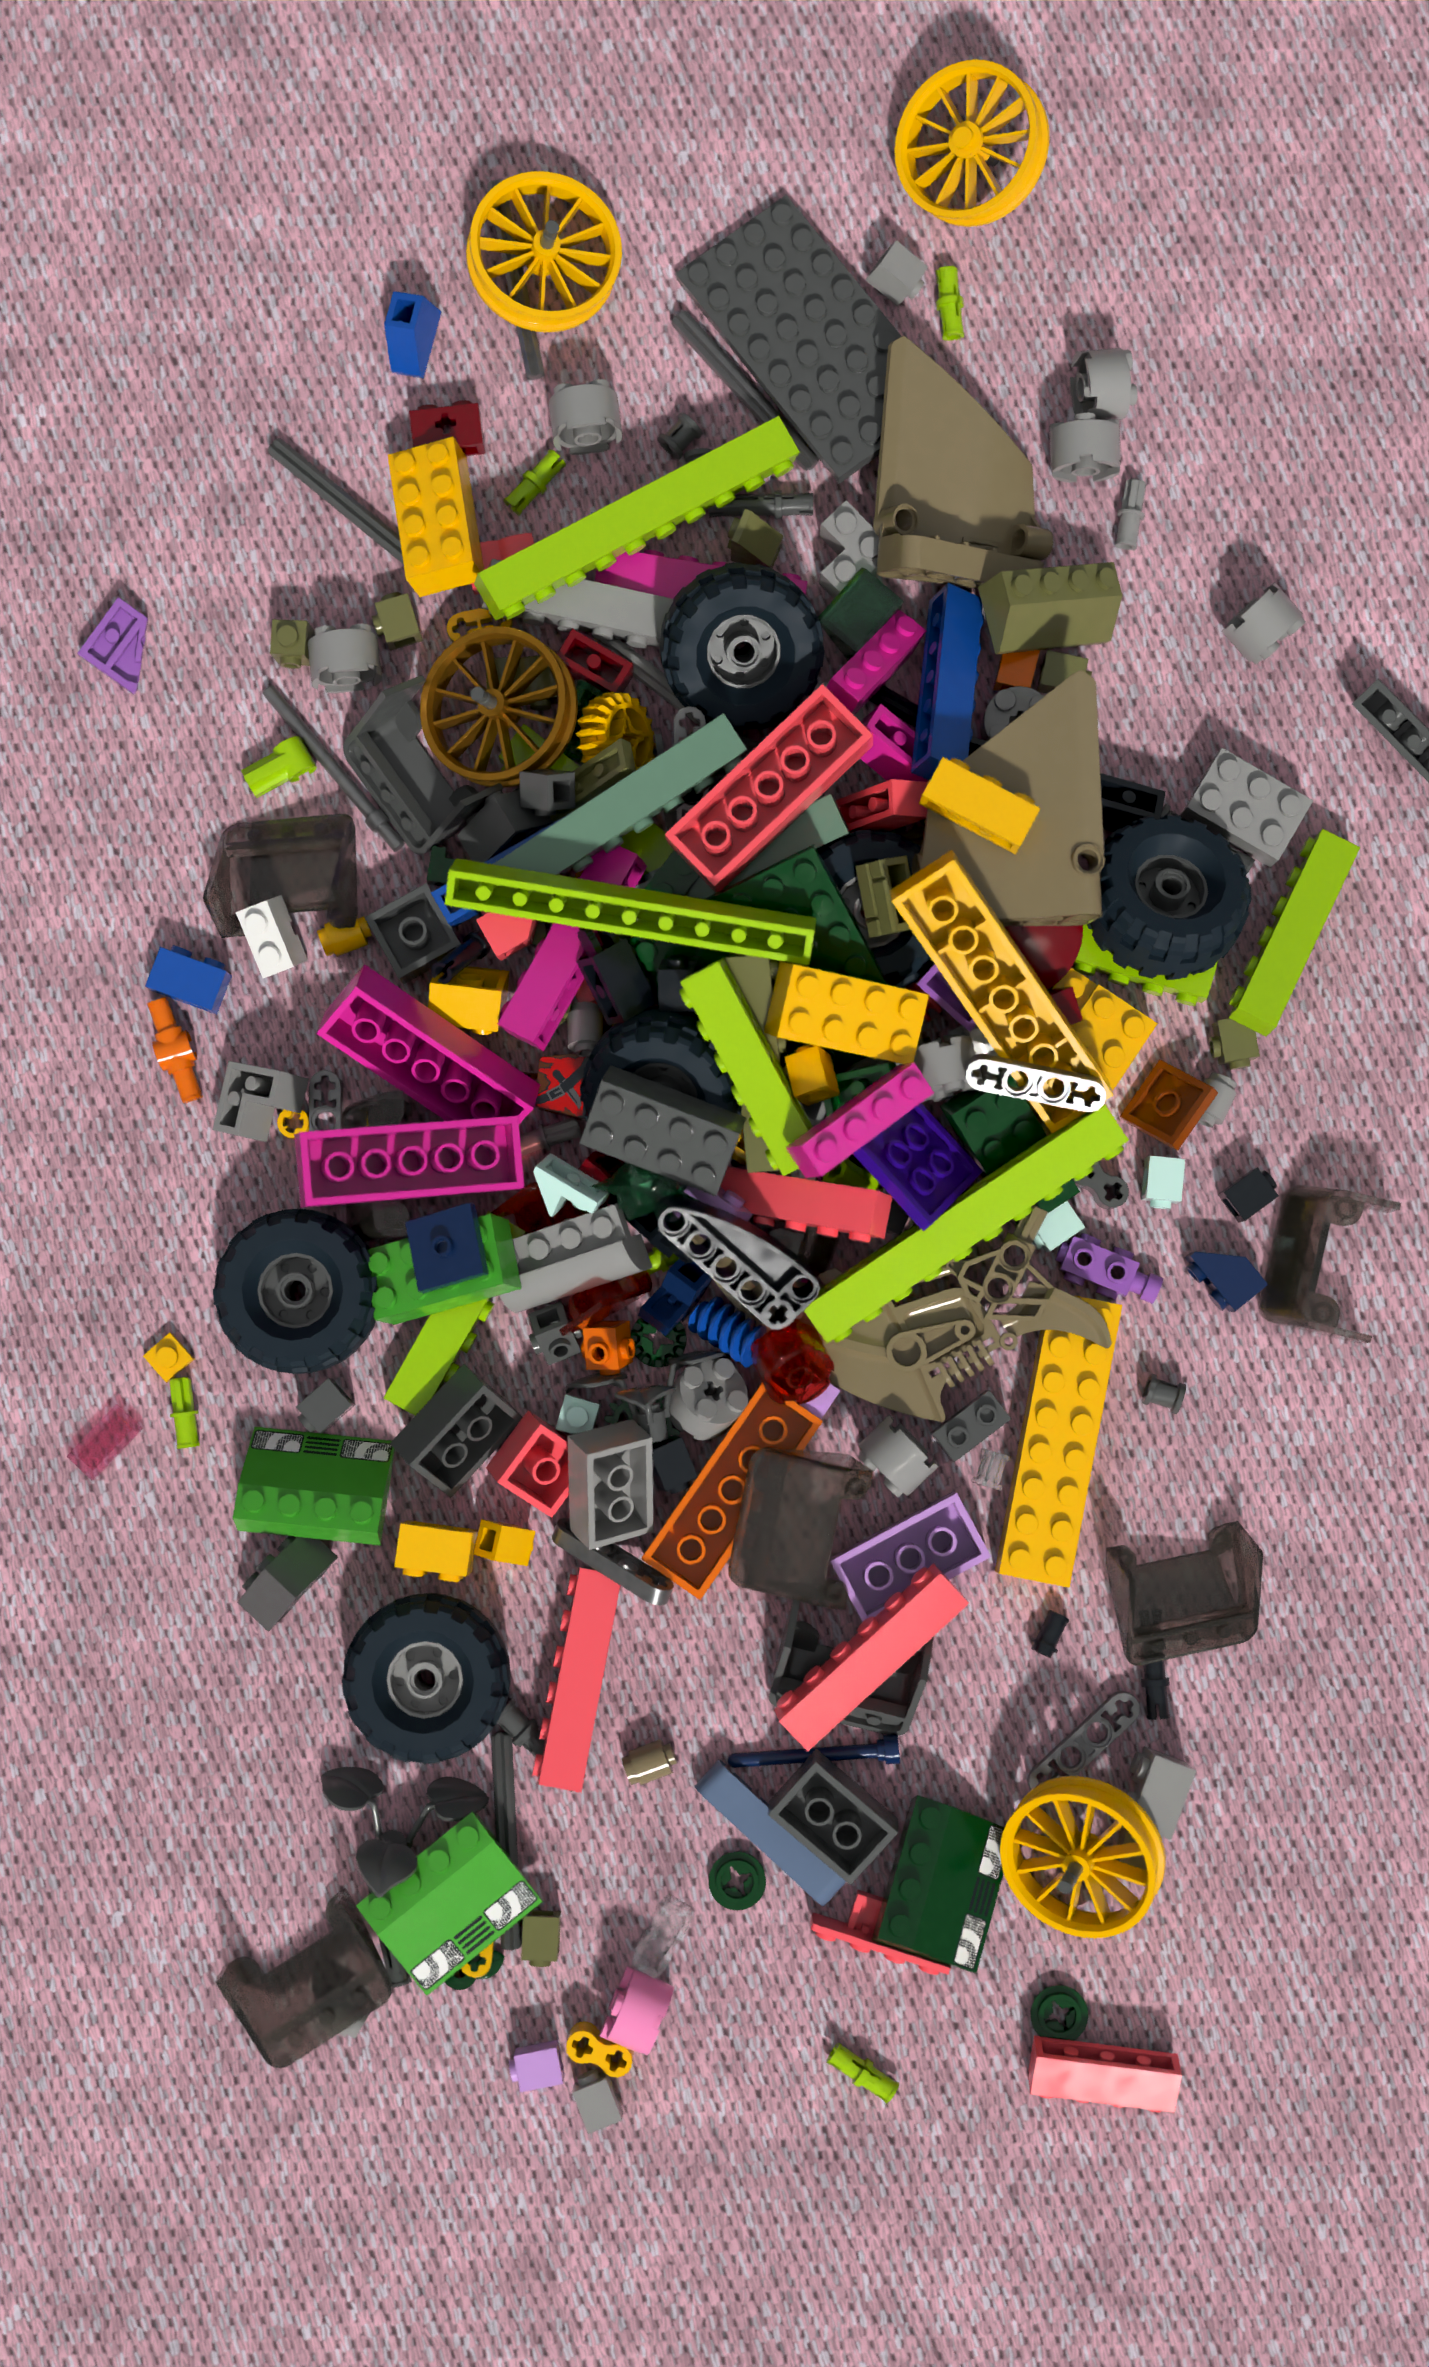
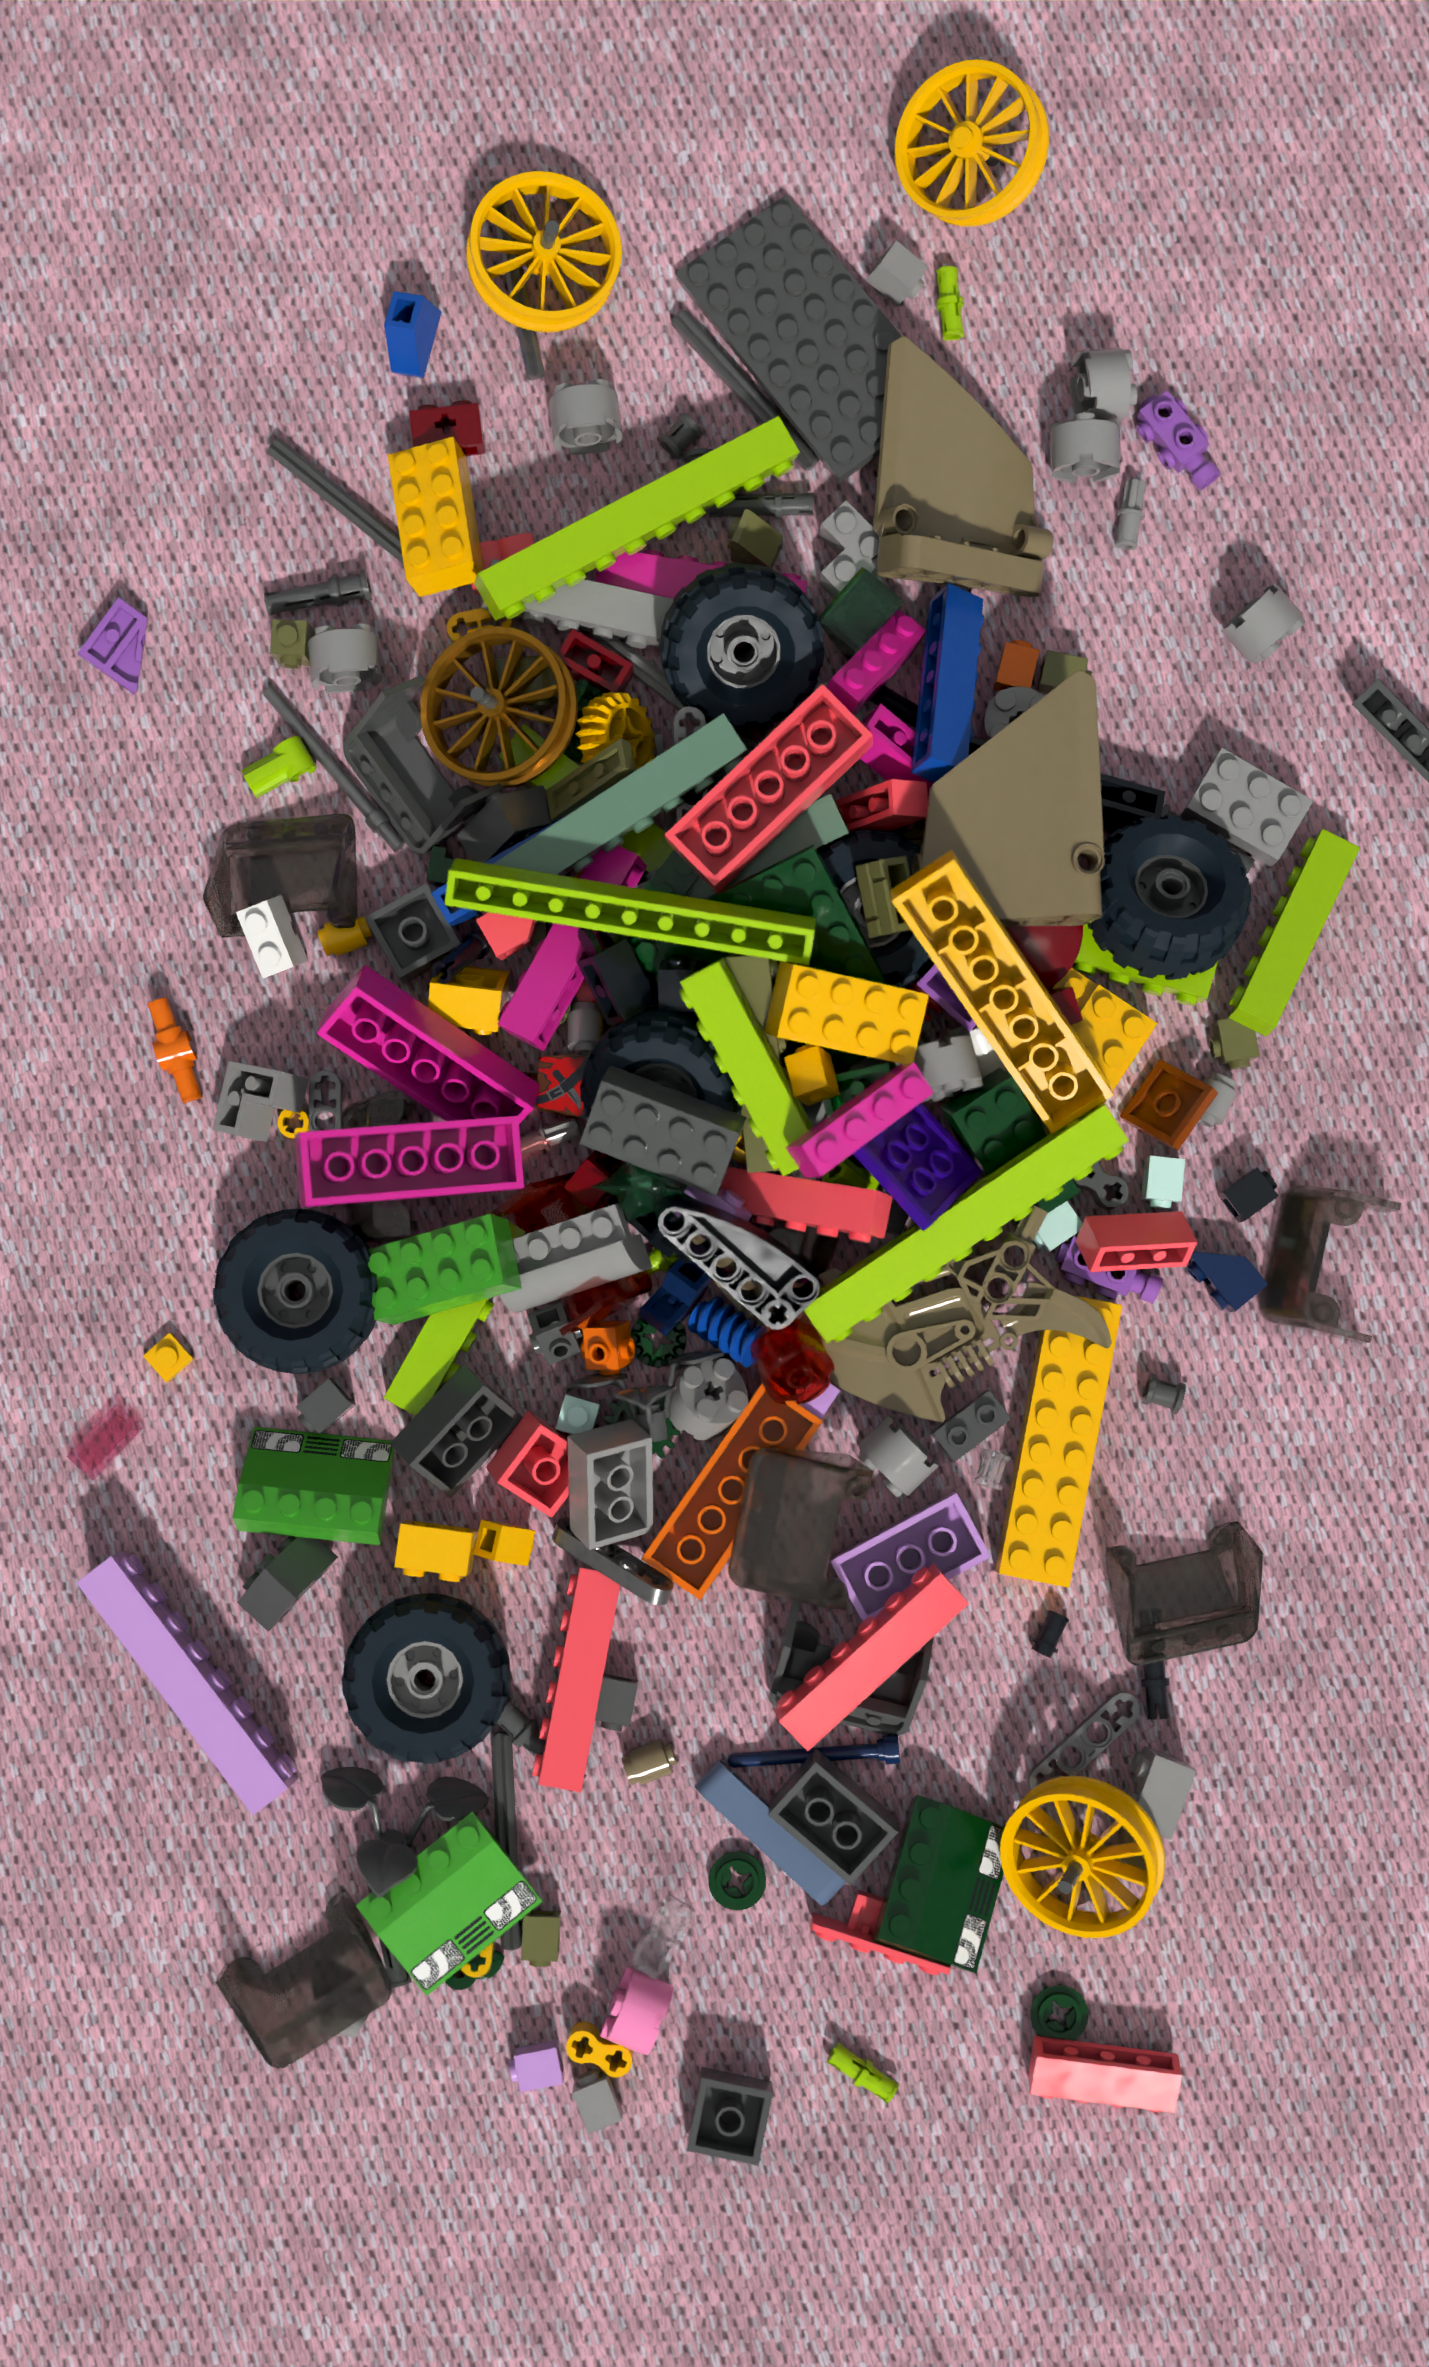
blue brick [145,945,232,1015] -> none
lime axle [170,1377,200,1449] -> none
olive brick [371,592,423,651] -> none
dark blue plate [405,1202,489,1293] -> none
lime pin [503,449,566,516] -> none
dark grey brick [519,768,575,816] -> none
light aqua slope [533,1153,612,1217] -> none
black brick [652,1435,698,1494] -> none
yellow brick [919,757,1040,855] -> none
beam [965,1054,1106,1112] -> none
olive slope [978,562,1123,655] -> none
none -> lavender brick [77,1552,298,1816]
none -> dark grey pin [264,569,373,615]
none -> dark grey brick [595,1674,639,1731]
none -> dark grey brick [687,2067,773,2166]
none -> coral brick [1076,1211,1197,1272]
none -> medium lavender brick [1136,390,1221,491]

